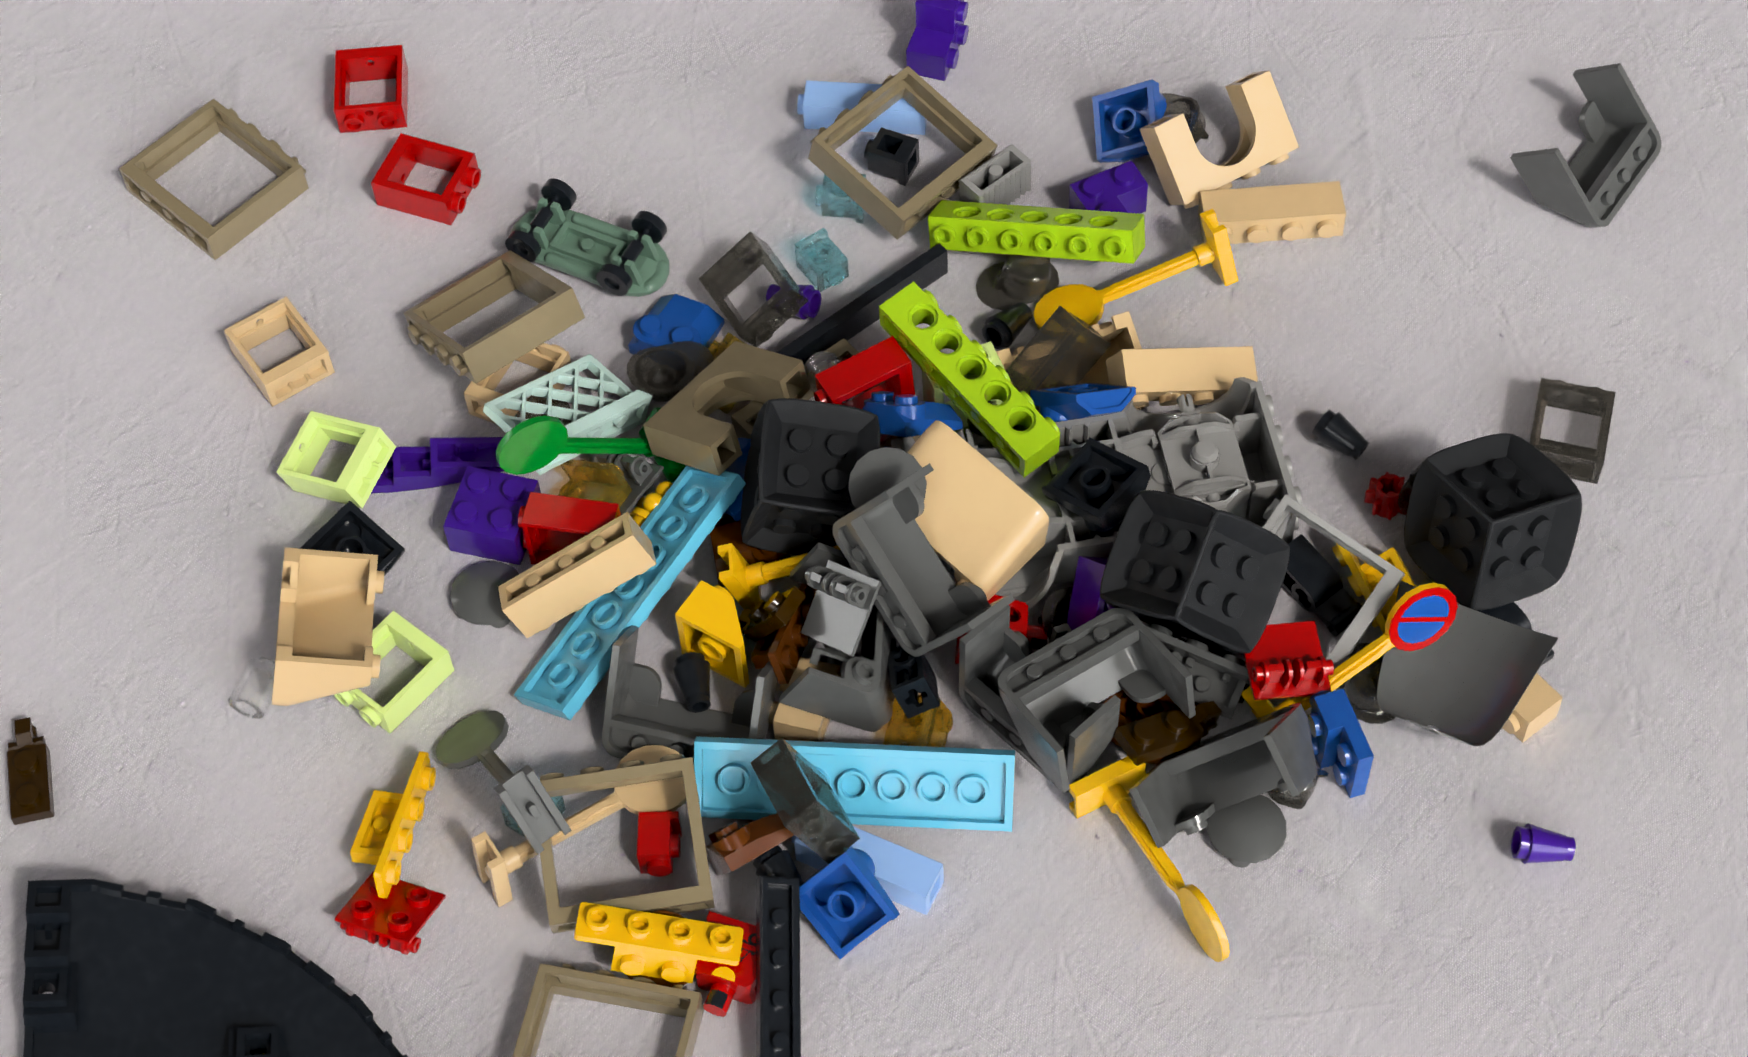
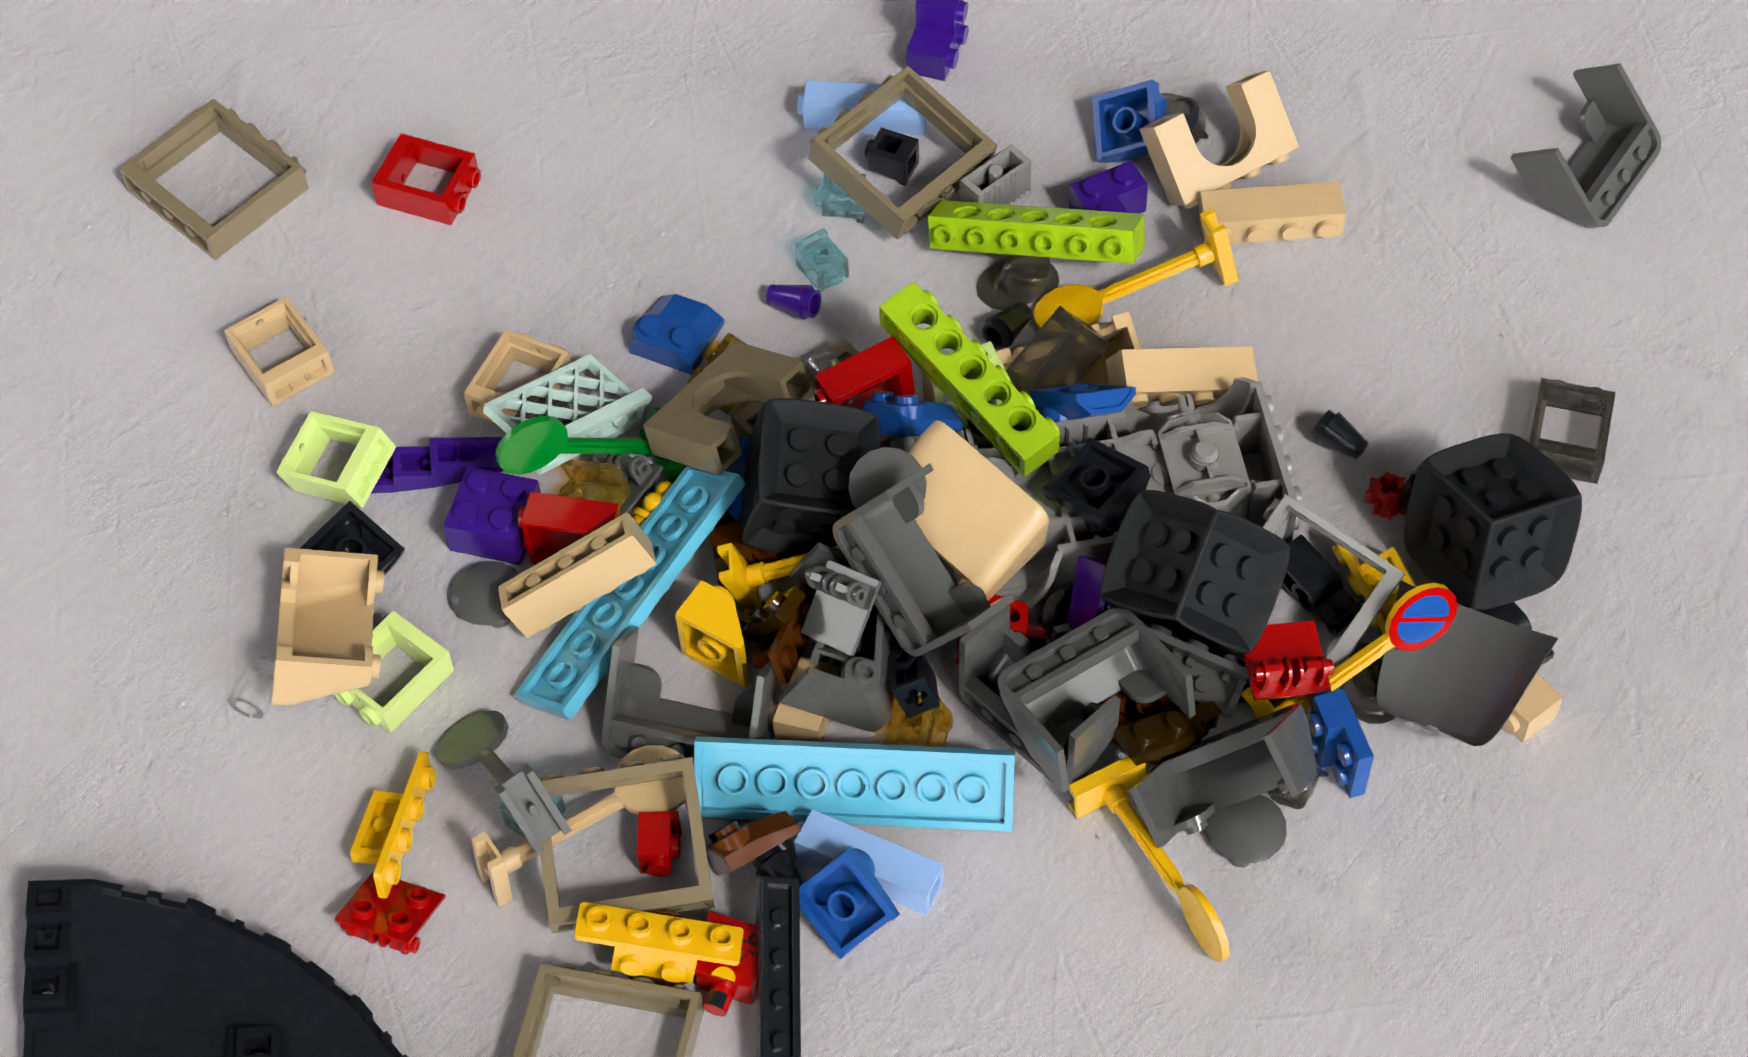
dark brown hinge [7,717,55,825] -> none
red window [334,45,408,133] -> none
dark tan window [403,250,585,383] -> none
sand green piece [505,178,670,297] -> none
clear smoke piece [627,341,714,402] -> none
black cone [672,652,711,713] -> none
clear smoke window [699,231,809,347] -> none
clear smoke window [751,738,860,864] -> none
black tile [776,243,948,365] -> none
dark purple cone [1511,823,1576,864] -> none

